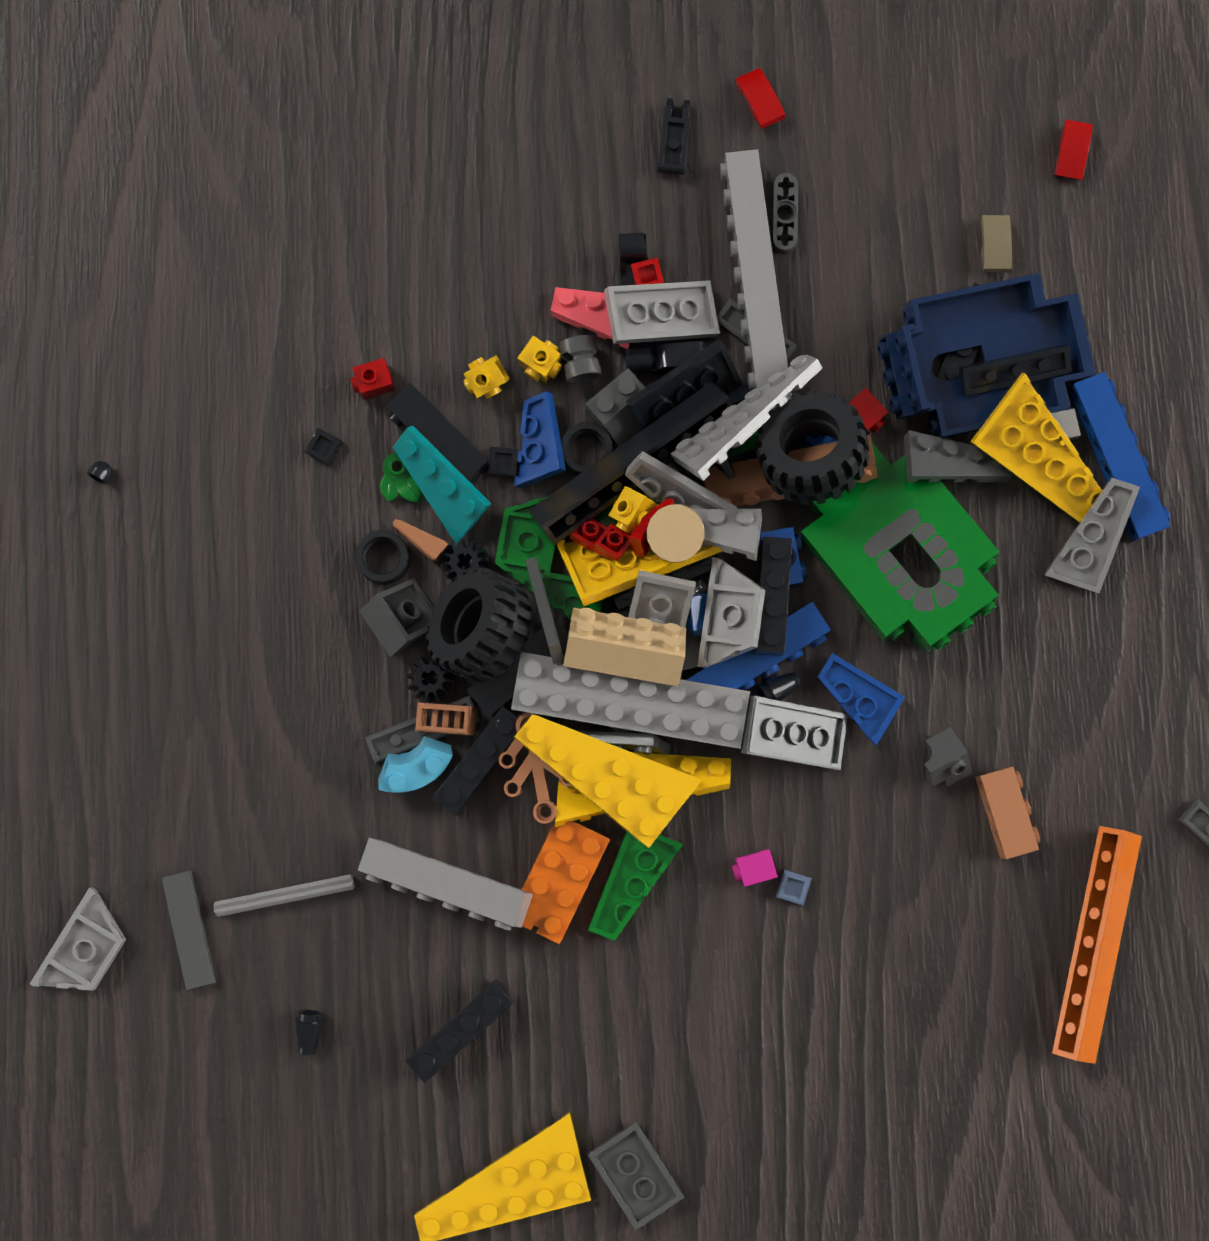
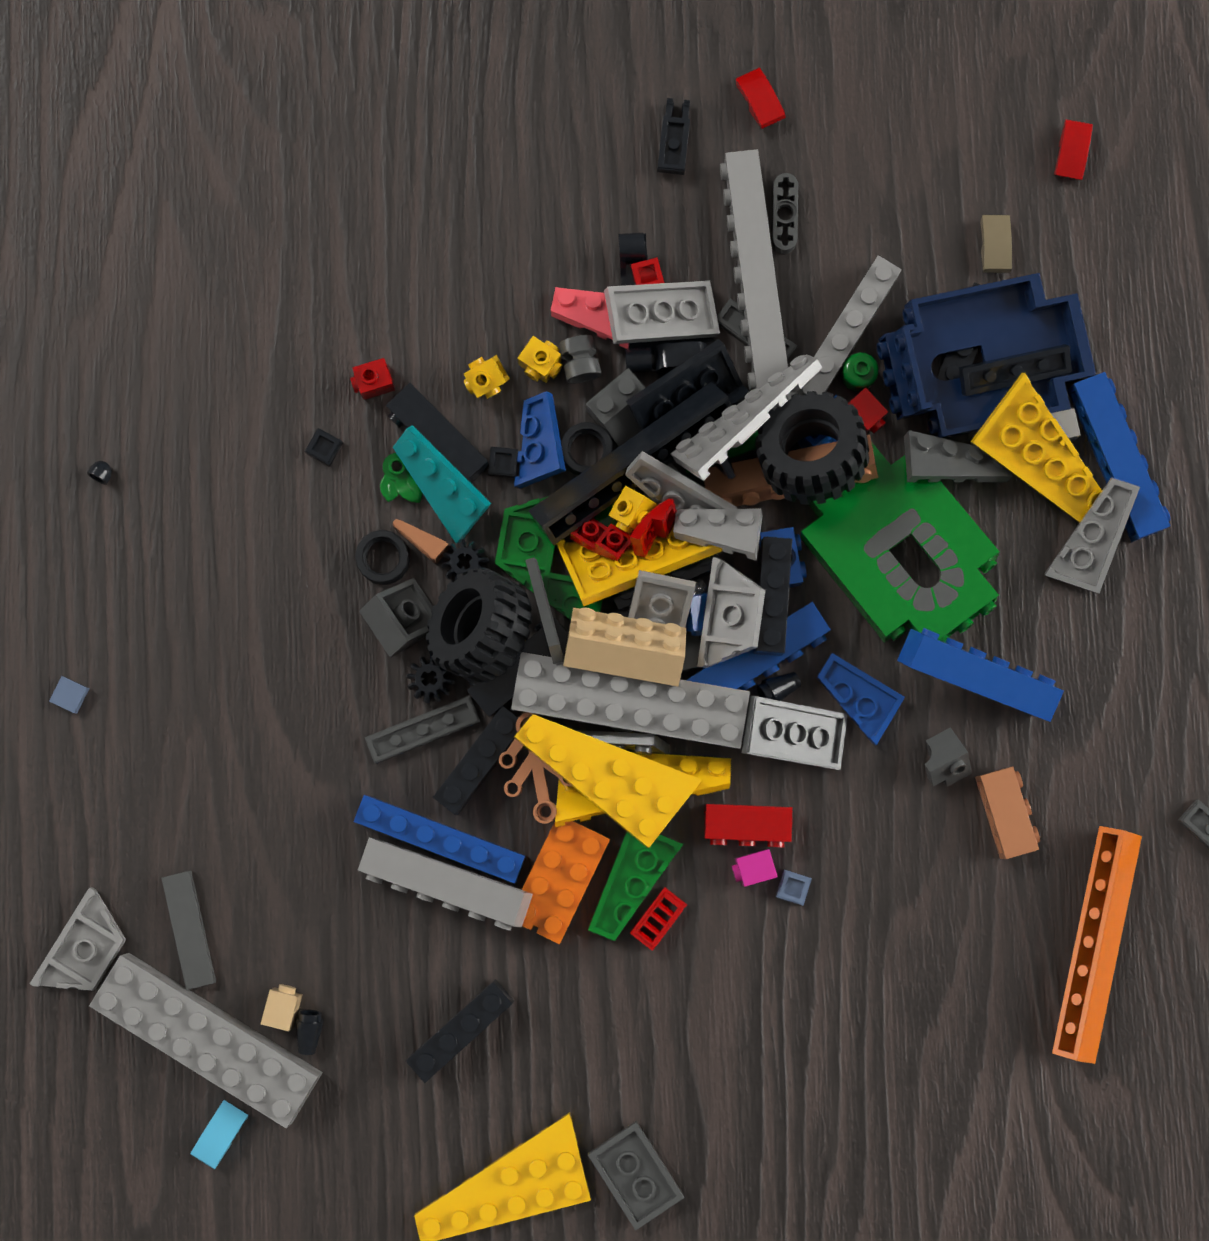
light grey axle [214,874,355,917] -> none
medium azure brick [378,736,452,793] -> none
nougat slope [415,702,478,736] -> none
tan tile [647,504,705,562] -> none
none -> sand blue tile [49,676,90,714]
none -> light grey brick [89,953,323,1129]
none -> medium azure slope [190,1100,248,1170]
none -> tan brick [261,984,303,1032]
none -> blue brick [353,795,526,883]
none -> red slope [630,887,687,951]
none -> red brick [704,804,793,847]
none -> light grey brick [792,255,902,396]
none -> green head [840,352,879,392]
none -> blue brick [897,628,1064,722]

